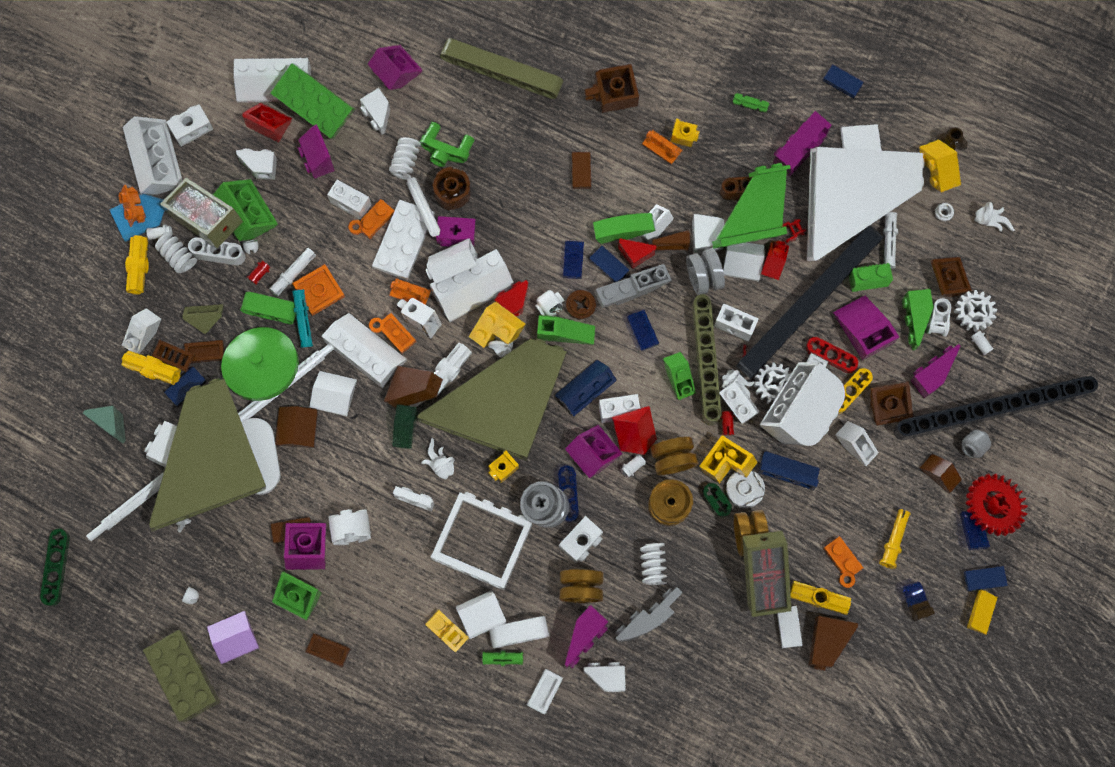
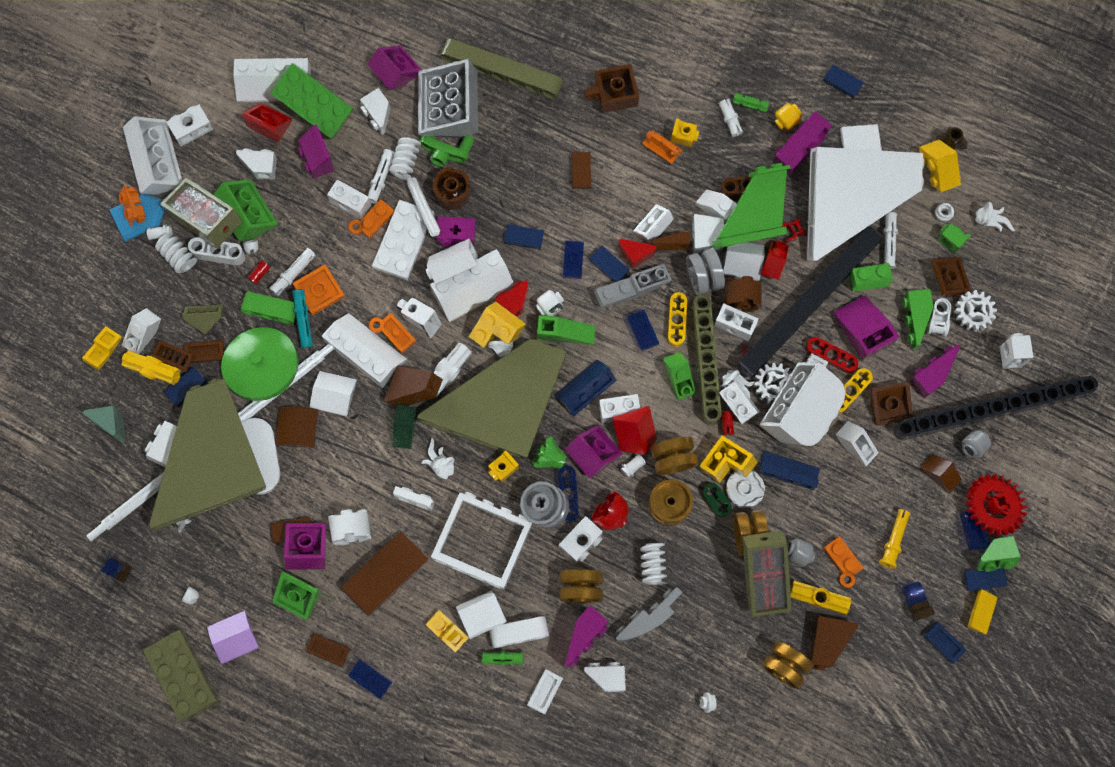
dark green beam [40,528,70,607] -> none
yellow piece [125,235,149,295] -> none
orange hinge [389,278,431,305] -> none
reddish brown gear [566,290,596,320] -> none
bright green slope [593,213,656,244] -> none
white tile [777,606,803,648] -> none
white pin [971,331,994,355] -> none
none -> yellow slope [82,326,122,371]
none -> clear blue leg [100,556,133,583]
none -> reddish brown slope [341,532,428,617]
none -> clear blue plate [348,659,393,699]
none -> white pin [367,149,394,204]
none -> light grey slope [418,59,478,137]
none -> dark blue tile [504,224,544,250]
none -> bright green rock [532,437,566,469]
none -> red cylinder [591,491,629,531]
none -> yellow beam [667,292,687,347]
none -> white slope [695,190,736,225]
none -> white plate [700,692,716,713]
none -> white pin [719,99,743,137]
none -> reddish brown brick [724,276,762,312]
none -> pearl gold wheel [761,641,814,690]
none -> yellow head [775,103,803,131]
none -> light grey head [787,538,815,567]
none -> dark blue tile [923,621,966,664]
none -> bright green brick [937,224,971,254]
none -> bright green slope [977,536,1021,572]
none -> white brick [1000,333,1033,369]

